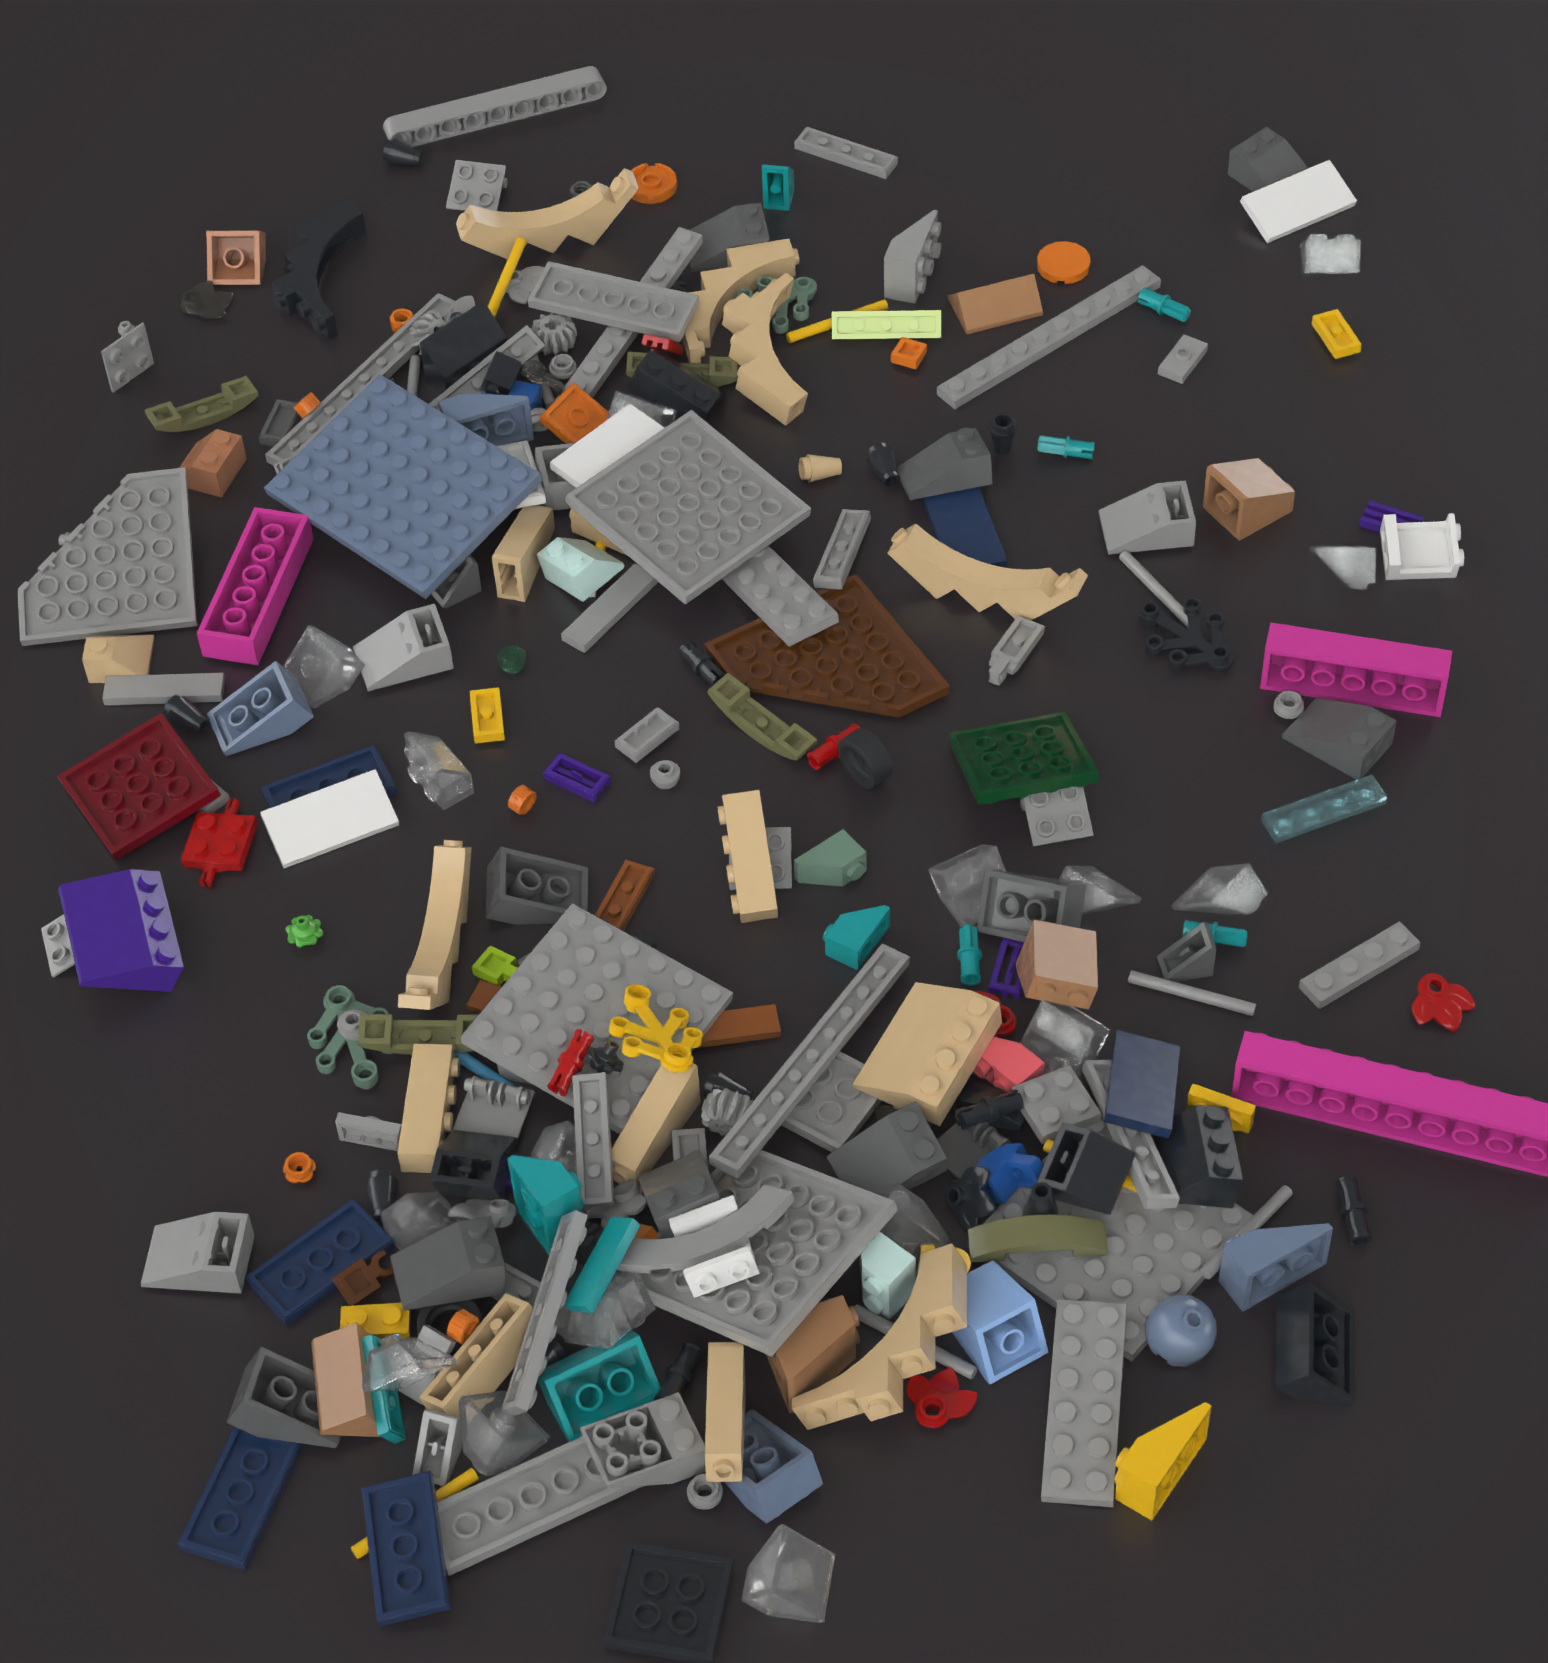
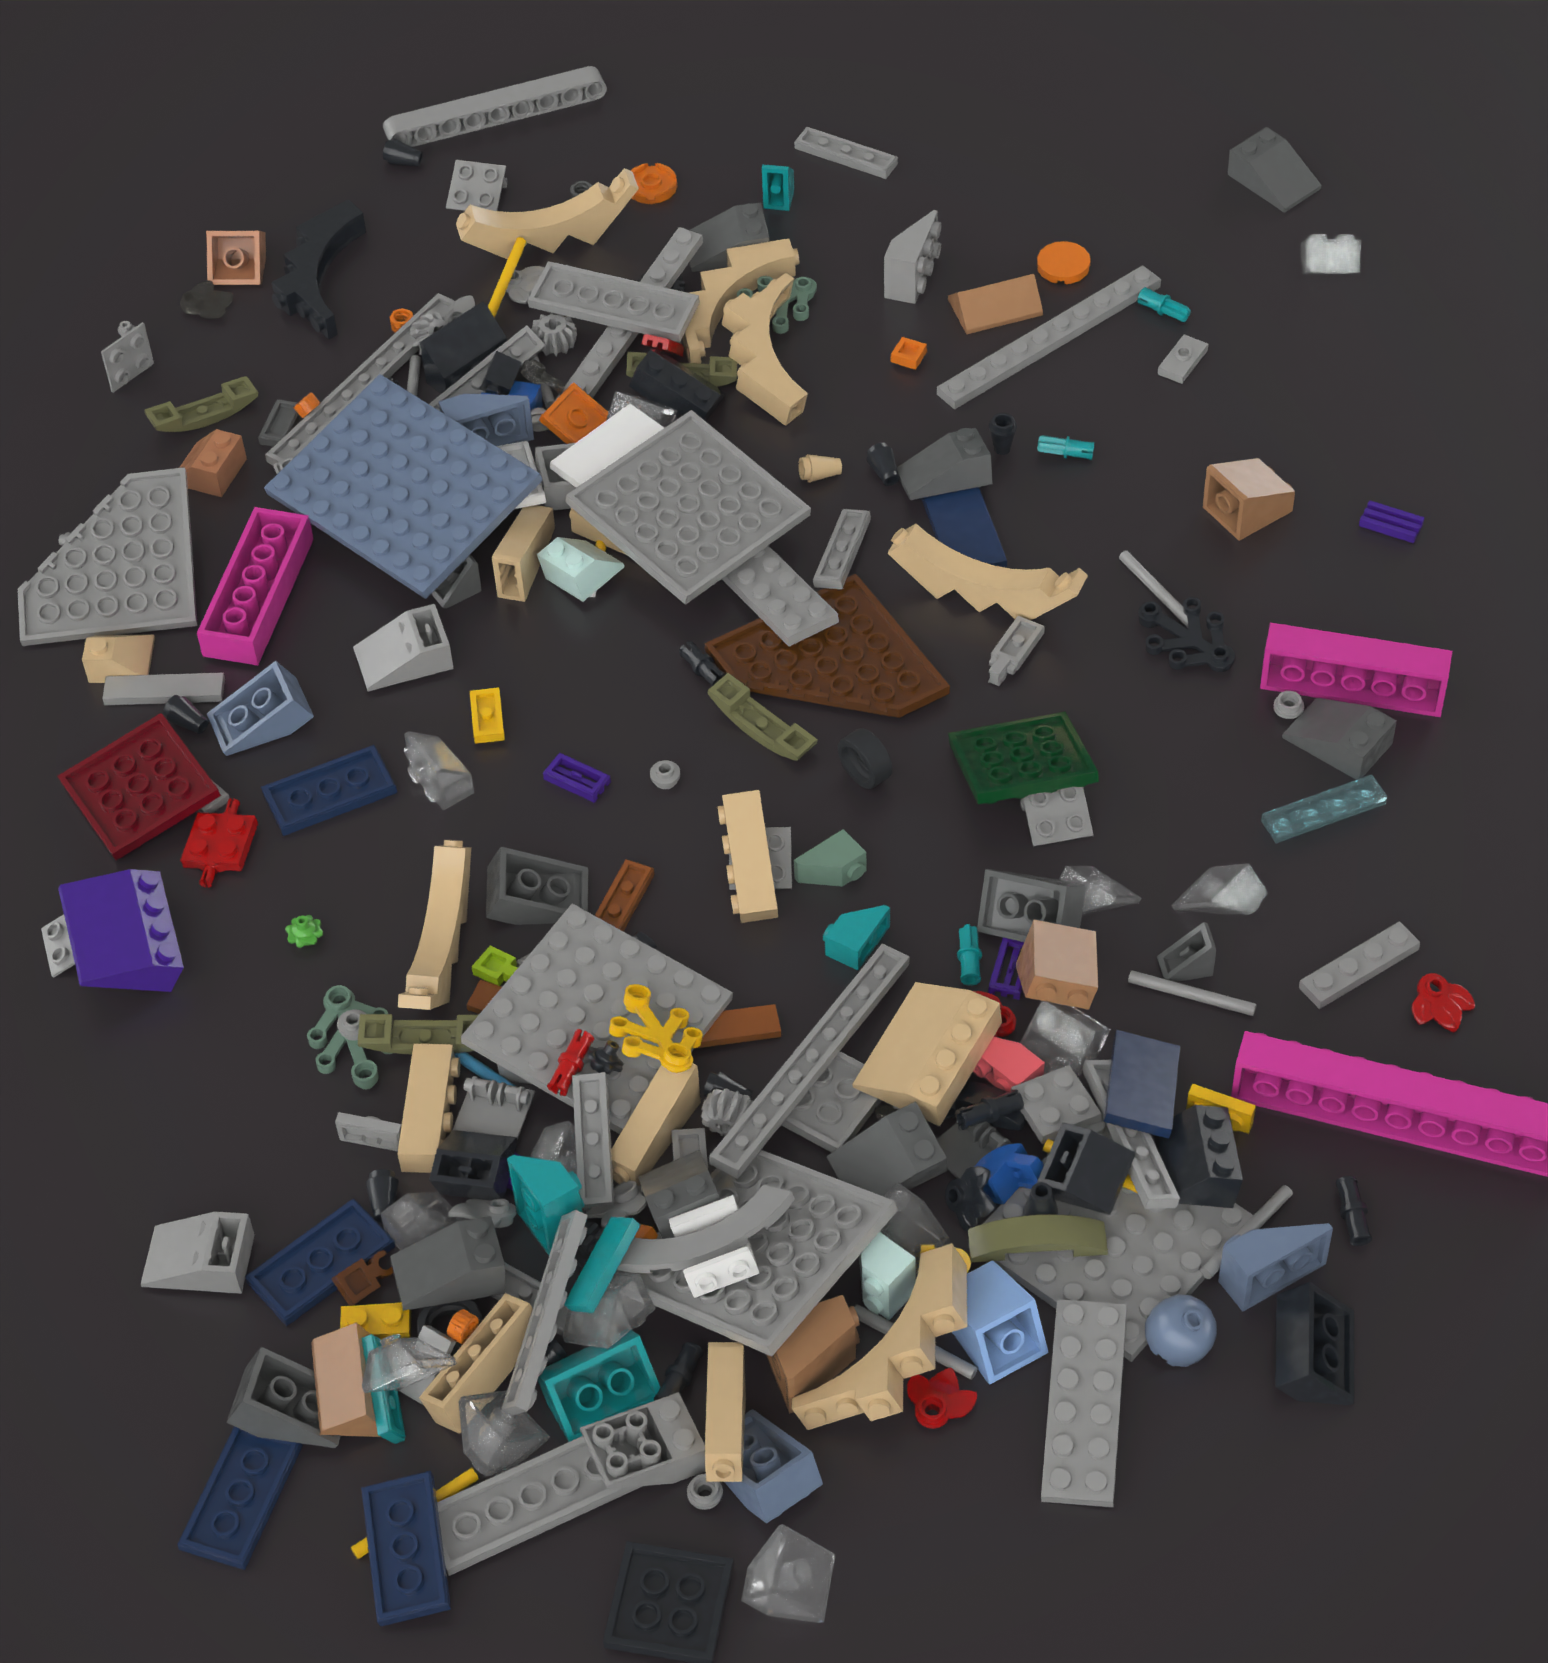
white tile [261,769,399,869] -> none
clear slope [283,625,365,708] -> none
orange plate [283,1152,316,1184] -> none
light grey slope [412,1409,465,1486] -> none
clear green plate [497,646,527,673] -> none
orange axle [508,784,536,815] -> none
light grey plate [549,354,577,379] -> none
light grey tile [561,564,658,653] -> none
light grey plate [615,707,679,763] -> none
yellow bar [786,299,888,343] -> none
red pin [807,724,860,770] -> none
yellowish green plate [832,310,941,340] -> none
clear slope [928,844,1006,928] -> none
light grey slope [1098,480,1196,555] -> none
yellow slope [1114,1402,1212,1521] -> none
teal axle [1183,920,1248,947] -> none
white tile [1240,160,1357,243] -> none
clear slope [1310,546,1376,589] -> none
yellow plate [1312,309,1362,359] -> none
white panel [1380,513,1464,580] -> none

